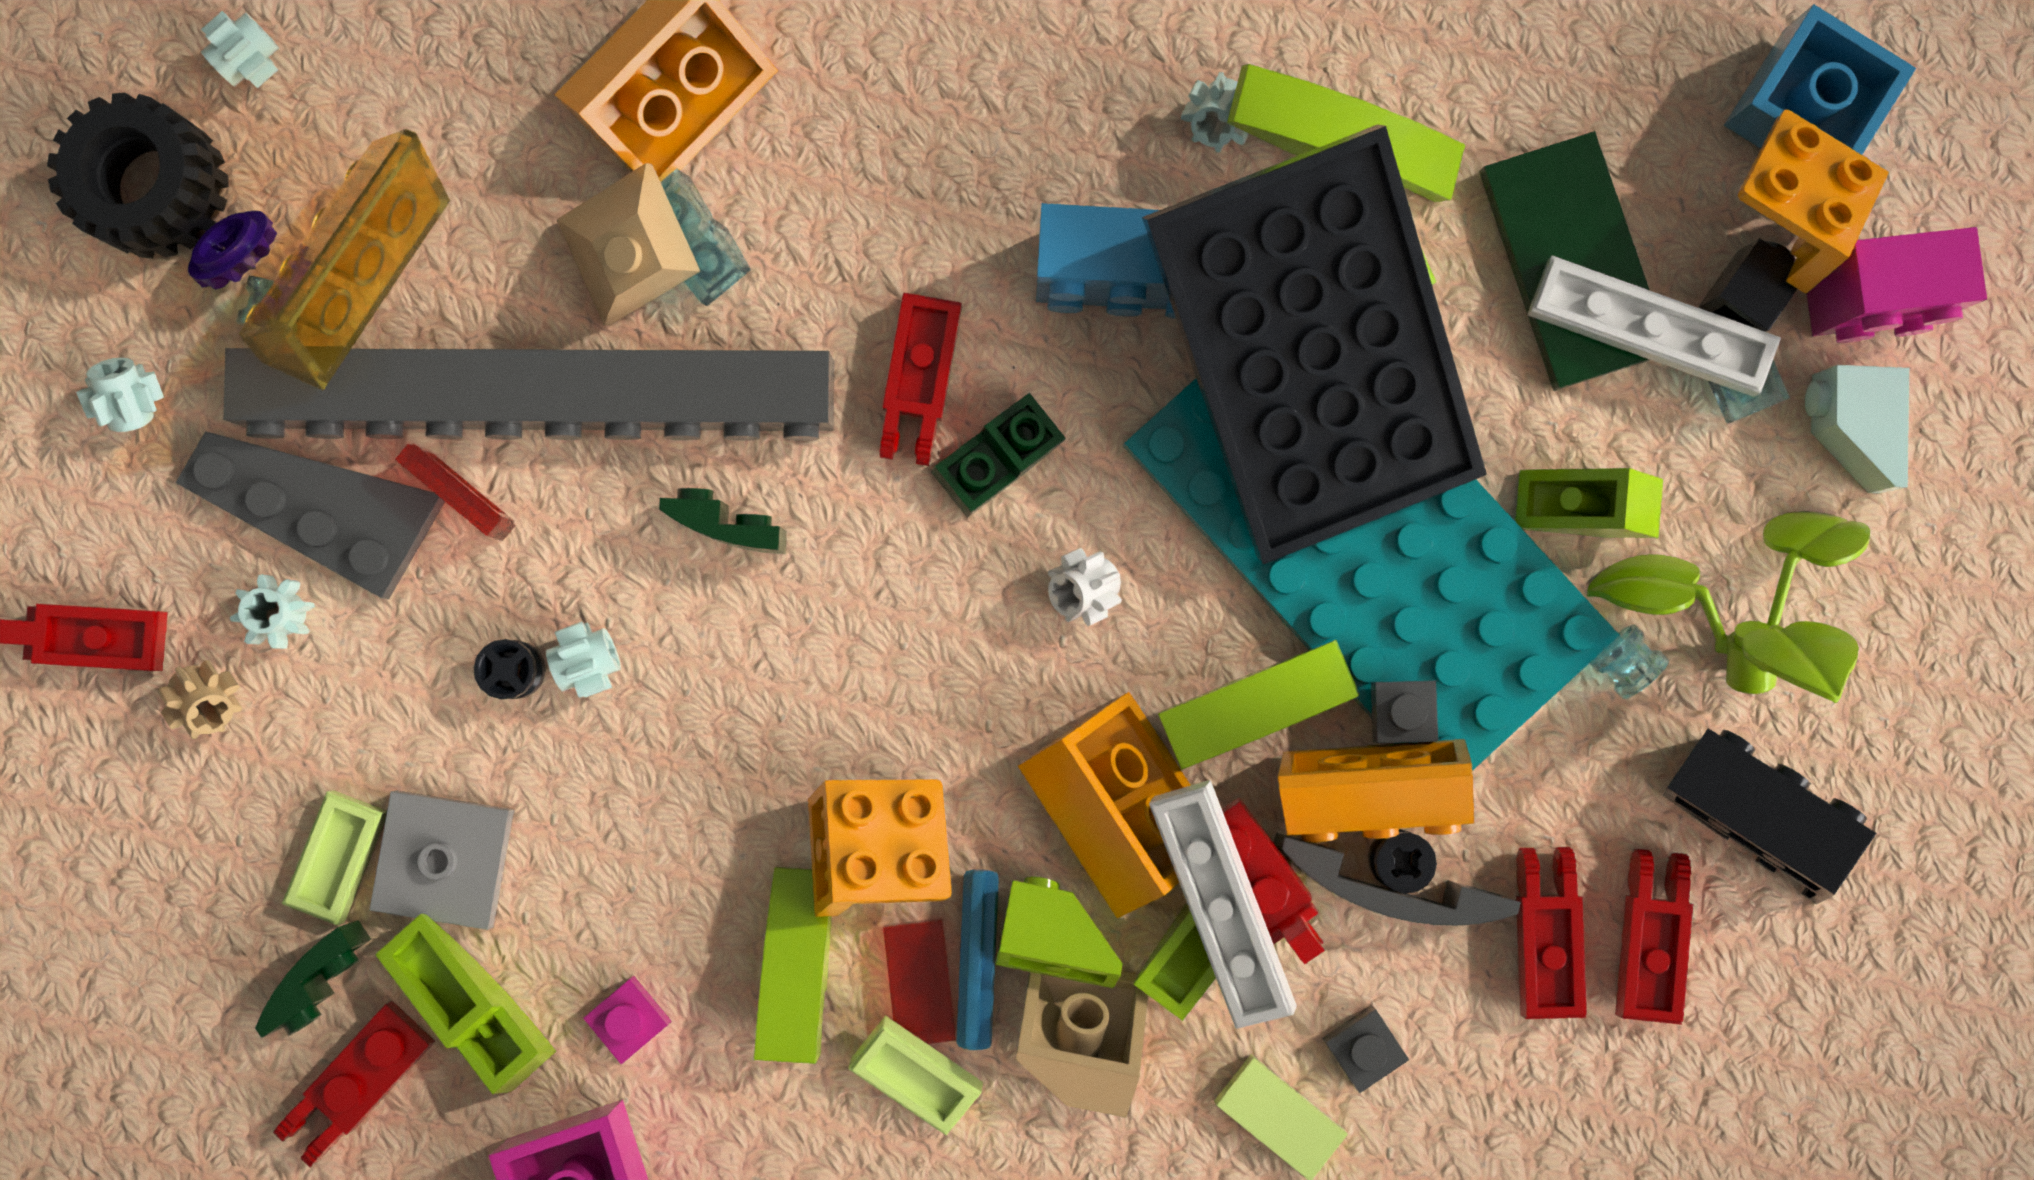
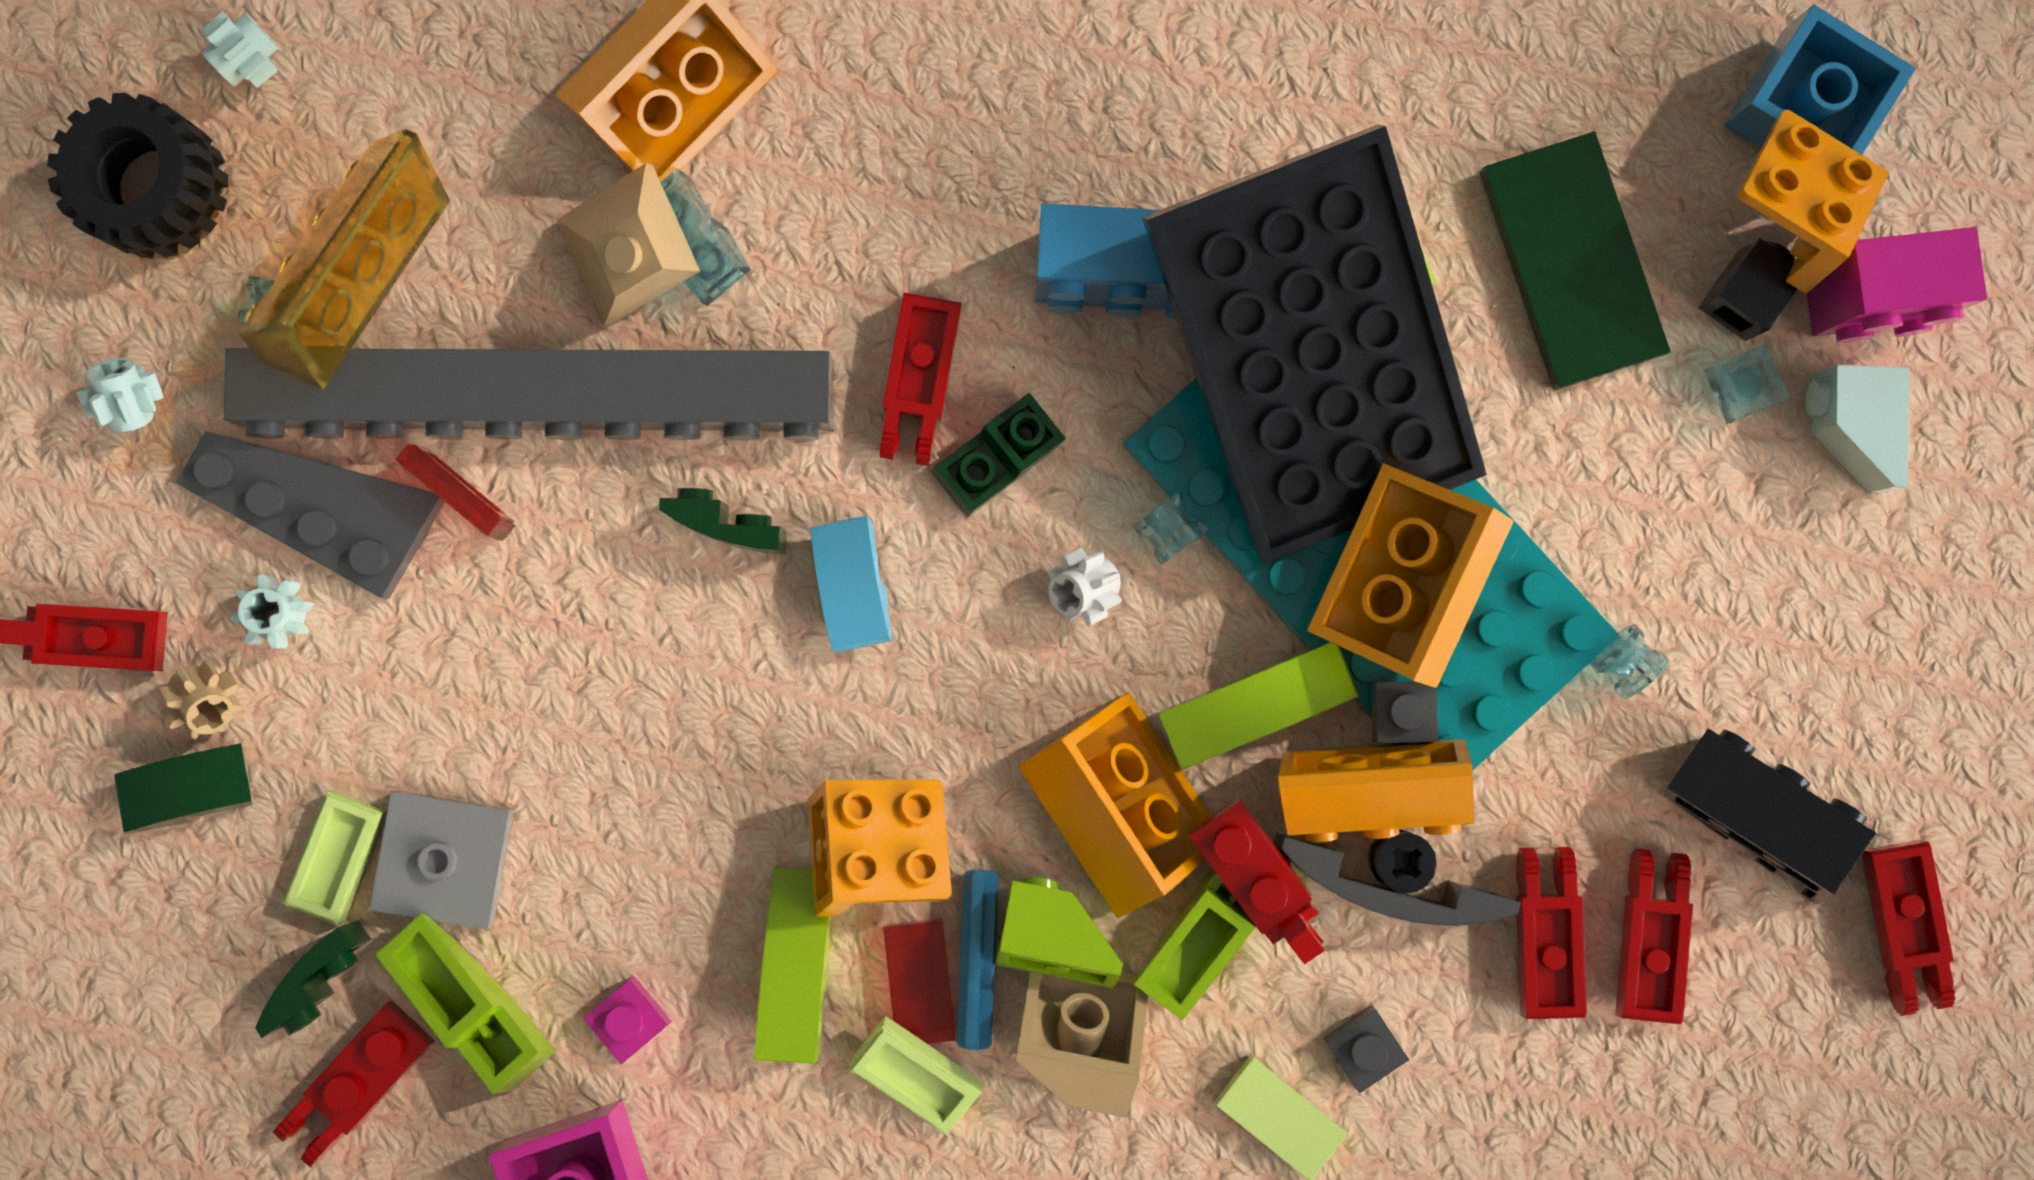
dark purple gear [188,210,277,290] -> none
black wheel [474,639,546,700] -> none
light aqua gear [546,622,621,698] -> none
white tile [1149,780,1297,1029] -> none
light aqua gear [1181,72,1249,152] -> none
lime slope [1227,64,1465,203] -> none
lime slope [1515,468,1663,538] -> none
white tile [1527,256,1781,397] -> none
lime plant [1587,511,1870,703] -> none
none -> dark green slope [114,743,252,835]
none -> medium azure slope [810,515,892,653]
none -> clear light blue wheel [1133,492,1209,565]
none -> light orange slope [1307,463,1514,688]
none -> red hinge [1862,840,1956,1016]

